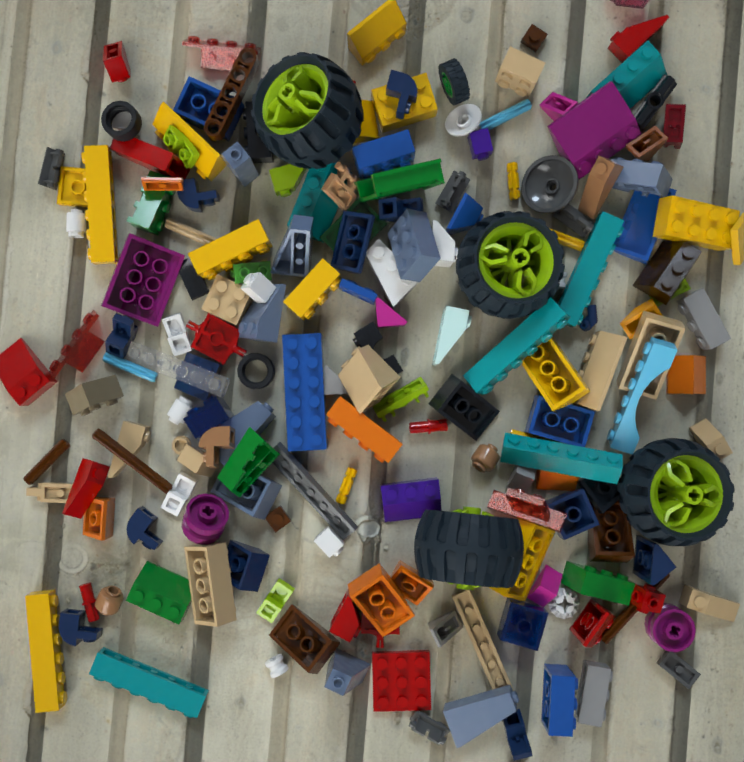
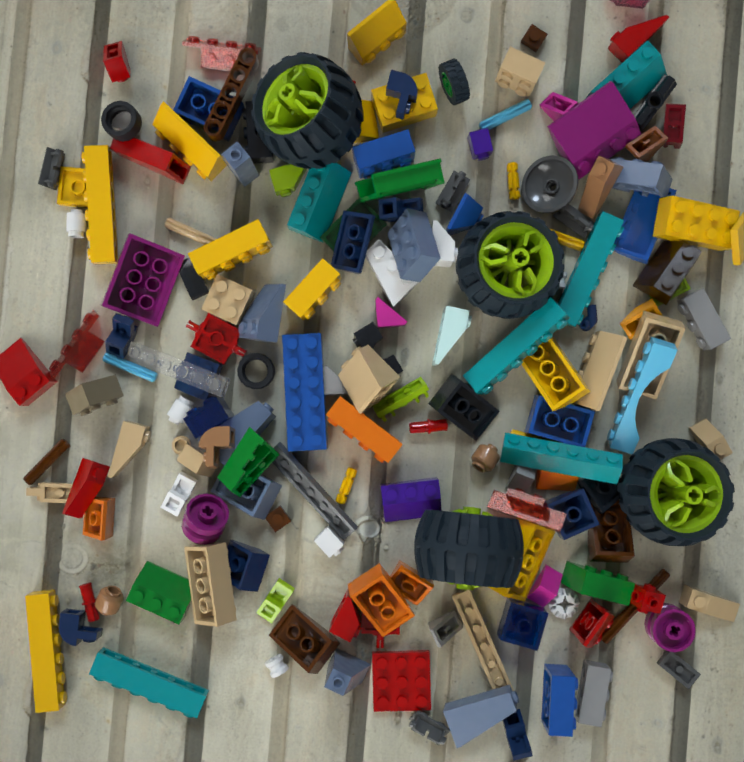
reddish brown axle [92,428,173,494] -> none
green wedge [126,170,176,236] -> none
dark blue brick [127,506,163,550] -> none
orange slope [141,177,184,191] -> none
white slope [162,312,193,356] -> none
lime slope [163,125,200,169] -> none
dark blue brick [177,178,220,212] -> none
bright green hinge [230,261,272,284] -> none
white brick [241,272,277,303] -> none
sand blue wedge [270,215,314,277] -> none
light nougat plate [321,162,359,211] -> none
blue plate [339,278,378,305] -> none
white dish [445,104,482,137] -> none
dark blue slope [632,535,676,585] -> none
orange slope [667,355,706,394] -> none

